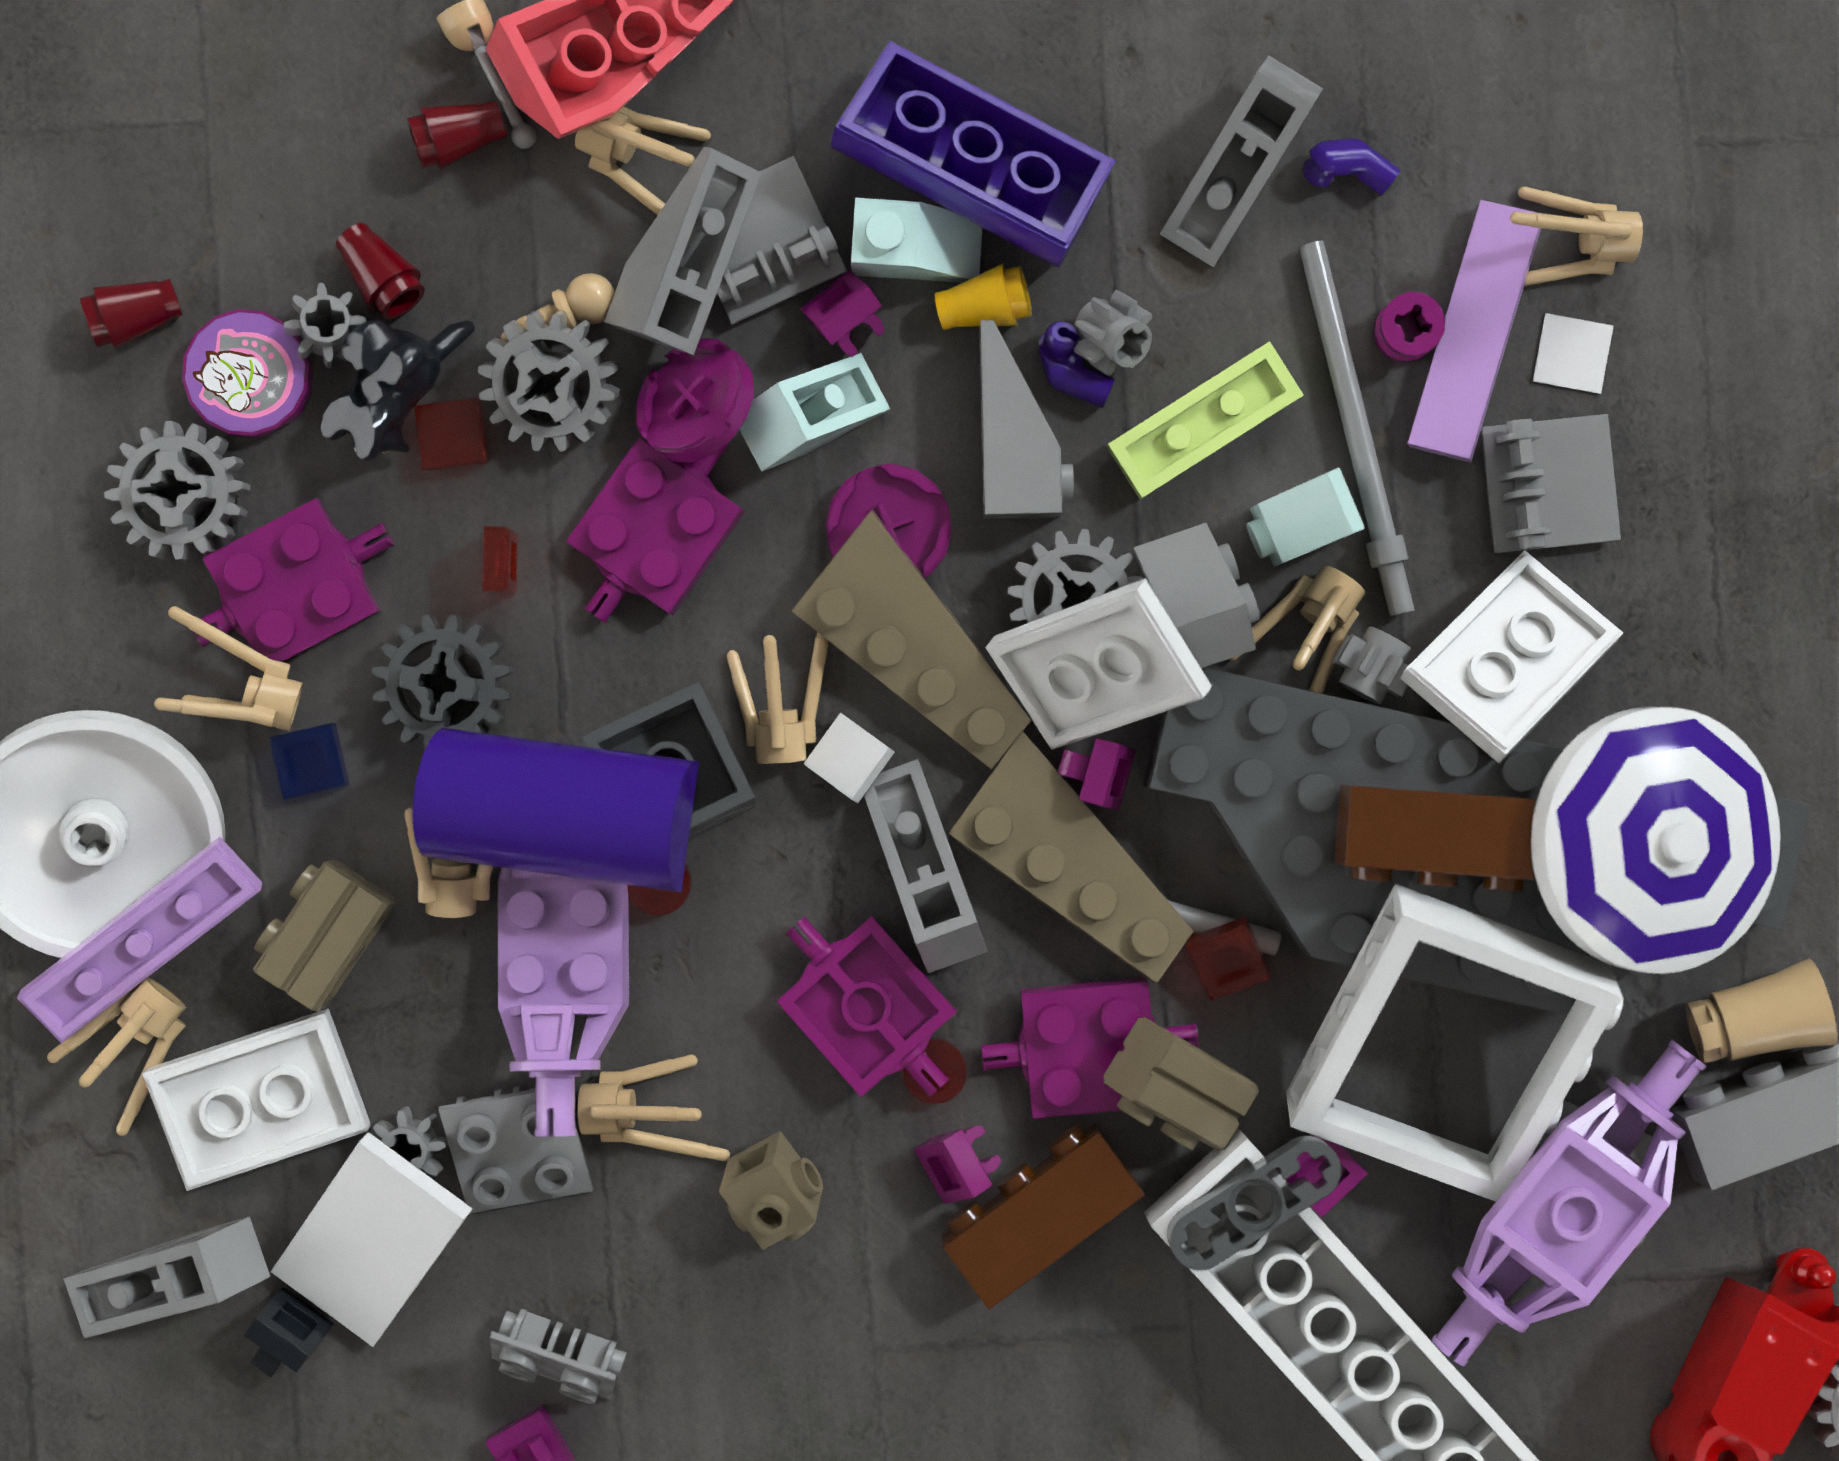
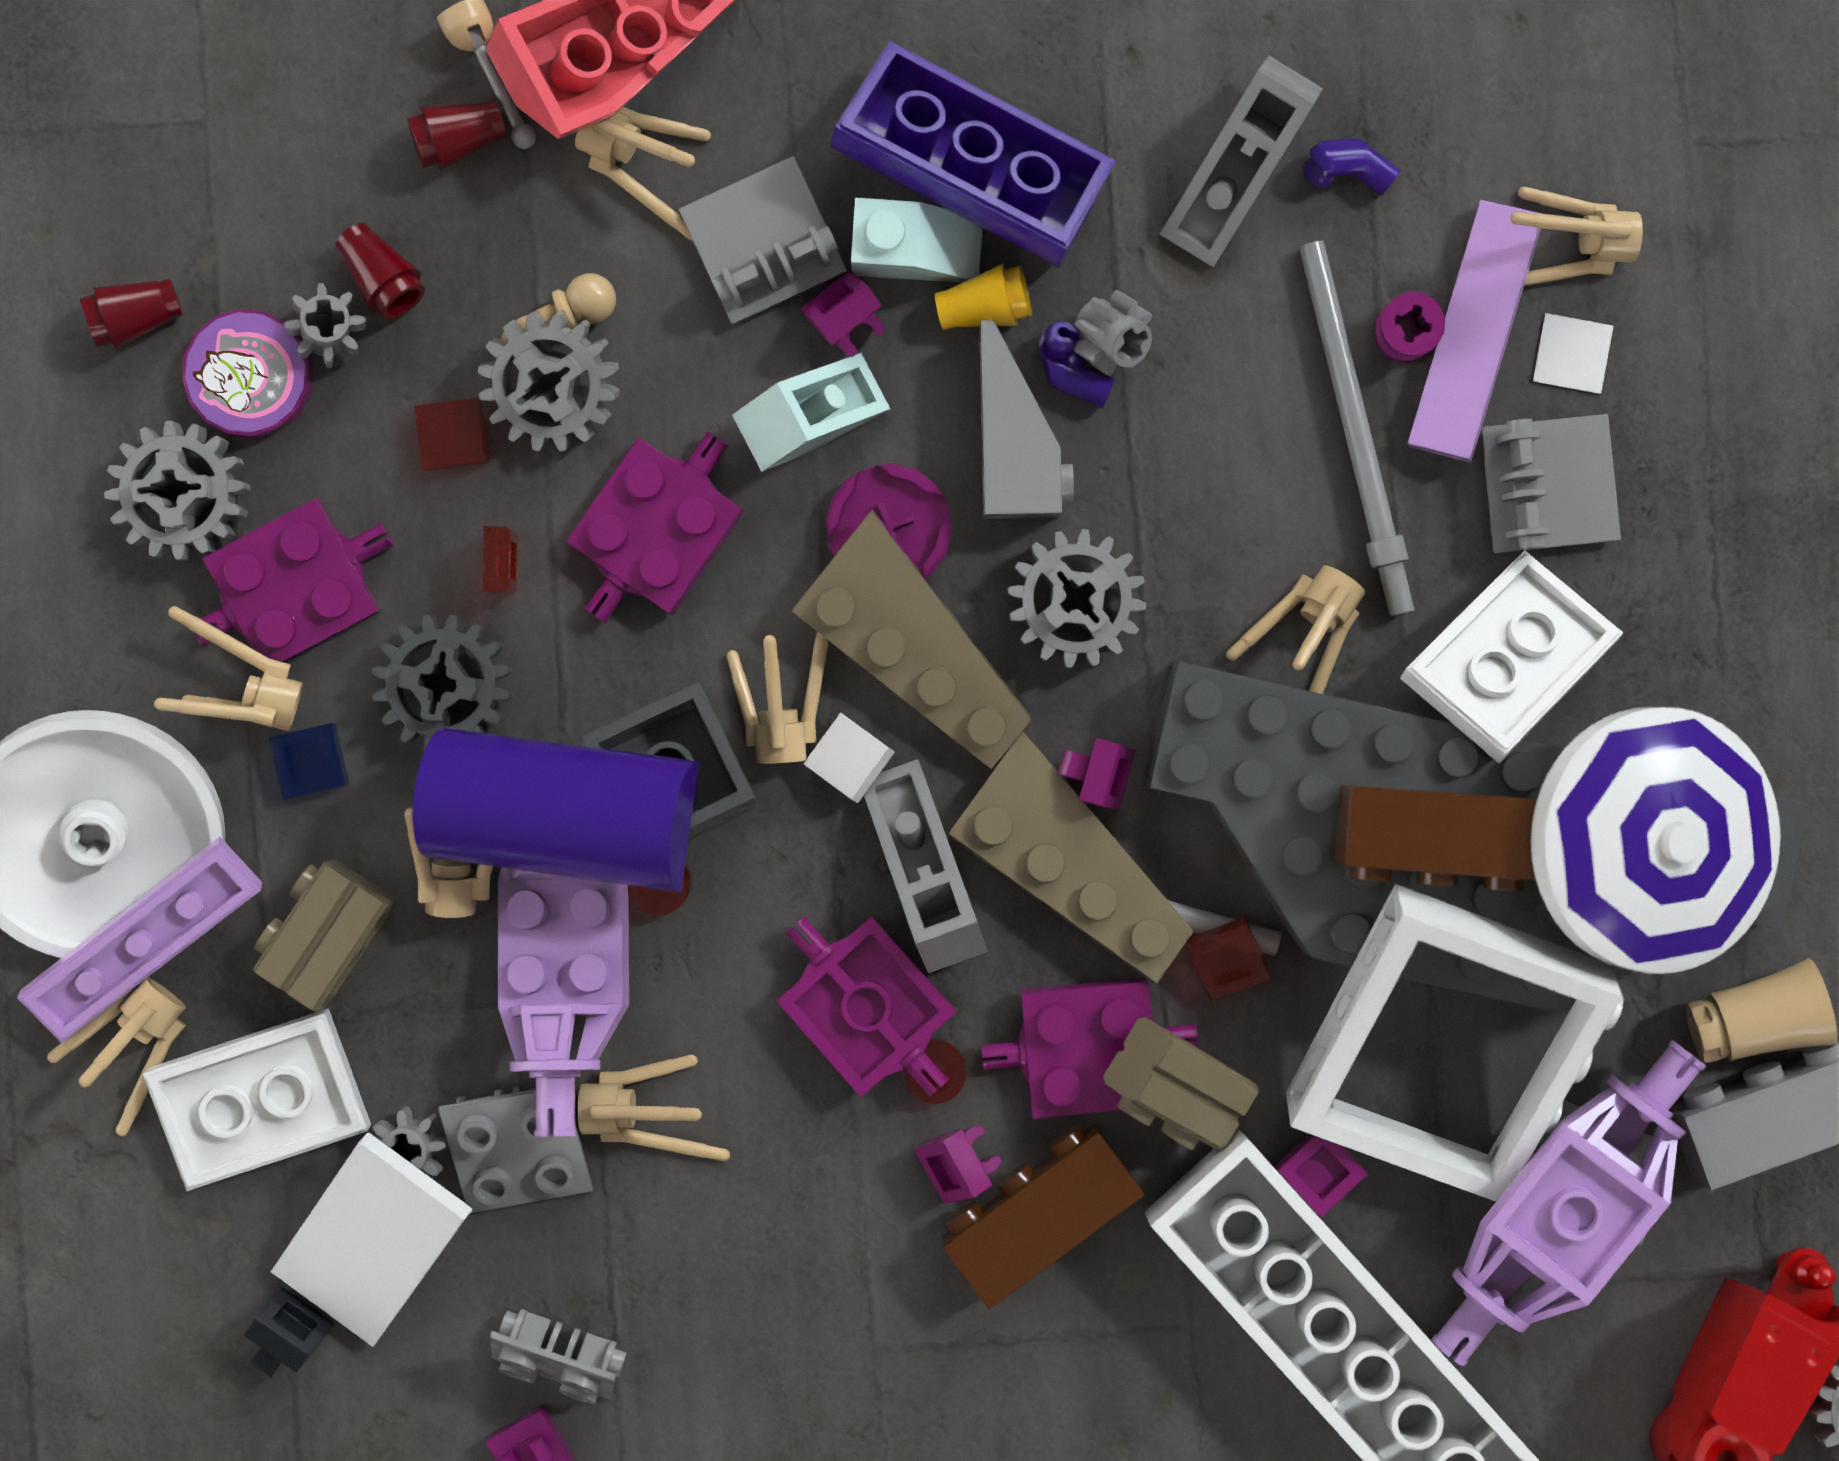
light grey slope [64,1216,270,1338] -> none
black animal [320,319,475,461] -> none
light grey slope [604,147,762,355] -> none
magenta tile [636,338,754,463] -> none
dark tan brick [719,1131,823,1250] -> none
white tile [985,579,1212,750] -> none
yellowish green plate [1106,341,1304,499] -> none
light grey brick [1134,523,1260,668] -> none
dark grey beam [1167,1136,1341,1271] -> none
light aqua slope [1247,467,1365,567] -> none
light grey gear [1333,626,1411,705] -> none

